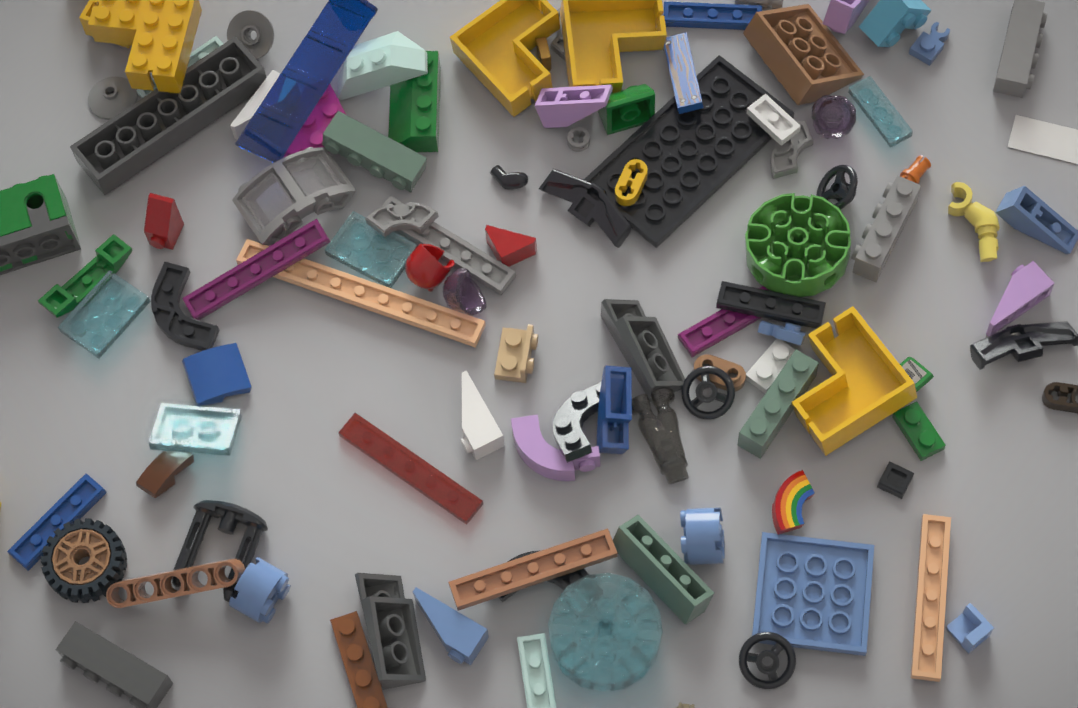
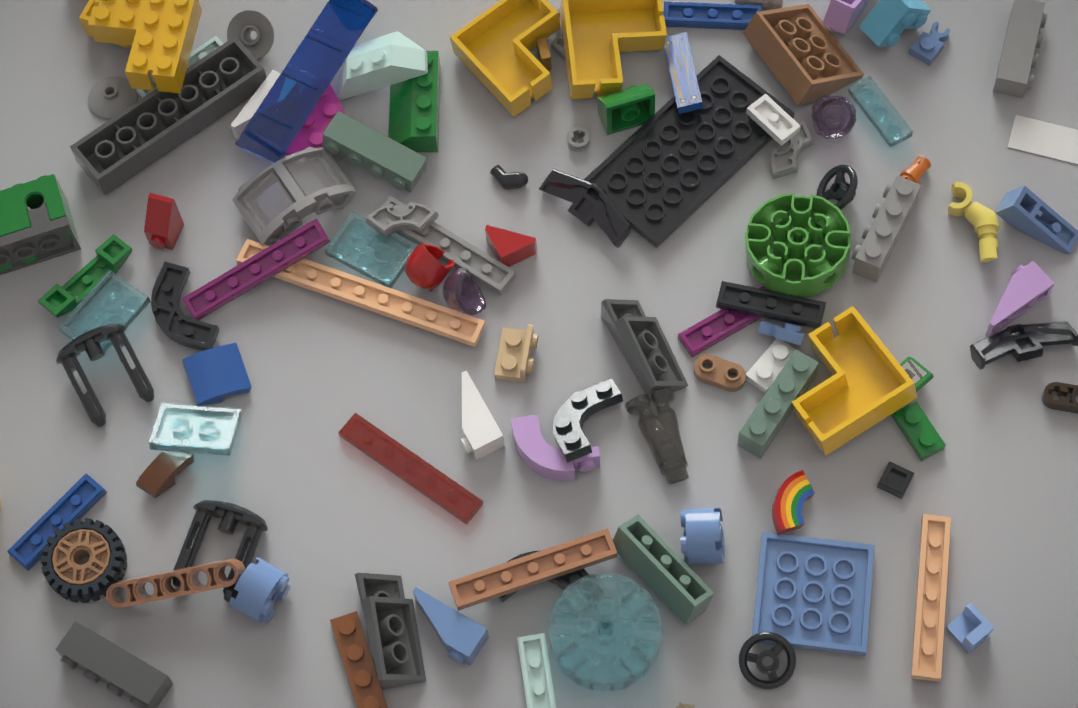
lavender slope [535,85,613,128] -> none
blue slope [596,365,632,454] -> none
yellow beam [615,159,648,206] -> none
black piece [681,366,735,420] -> none
none -> black piece [56,323,154,427]

